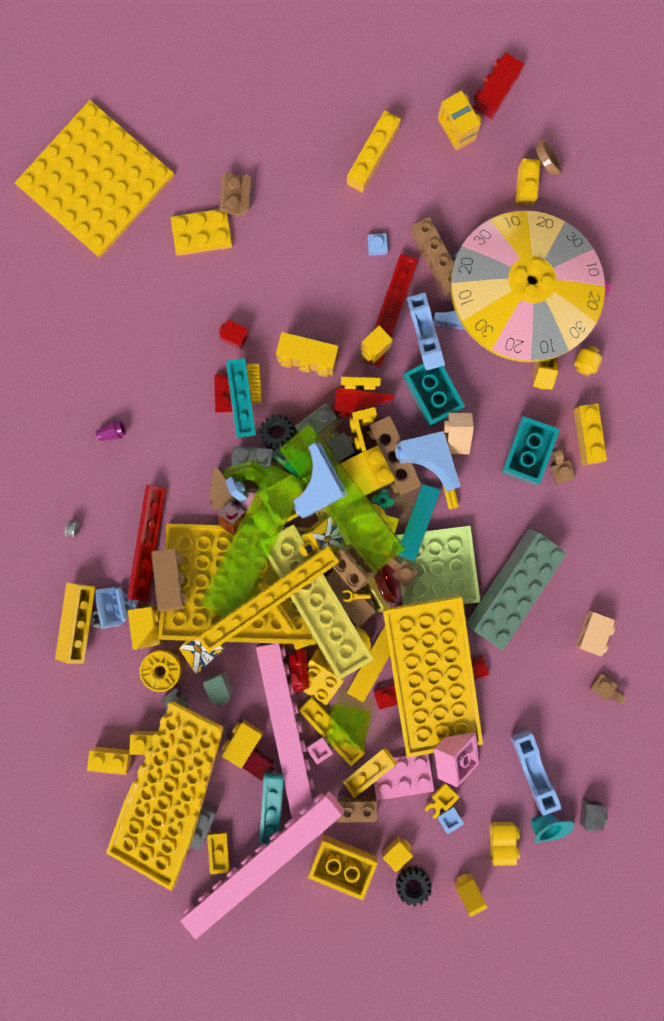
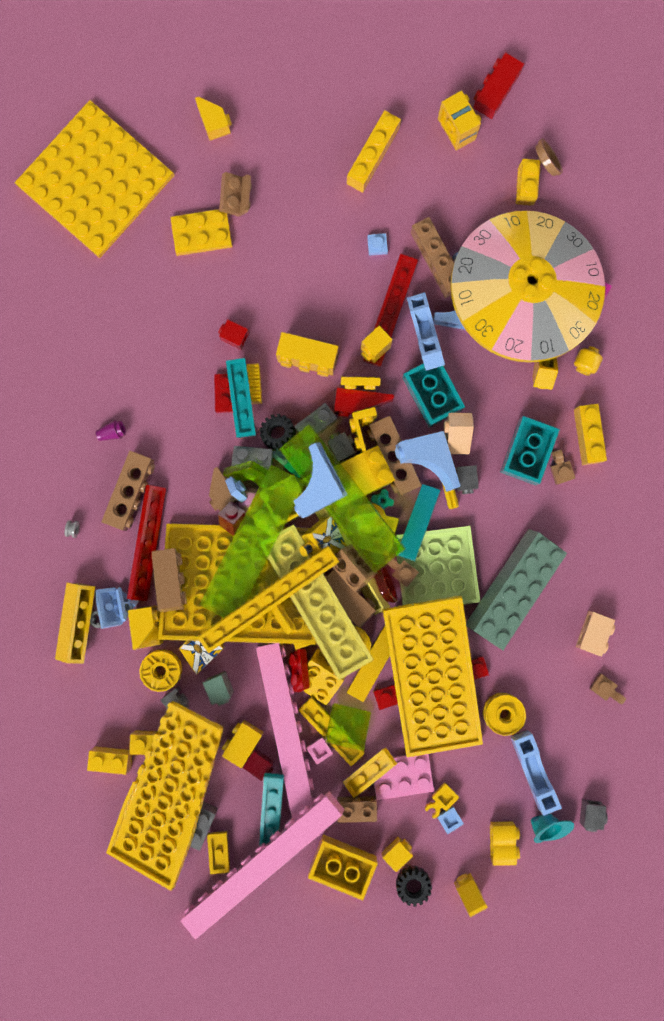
yellow hand [342,590,370,602] -> none
bright pink slope [434,732,479,787] -> none
none -> medium nougat brick [101,450,155,531]
none -> yellow slope [195,97,232,141]
none -> flat silver brick [455,465,479,494]
none -> yellow wheel [483,693,526,736]

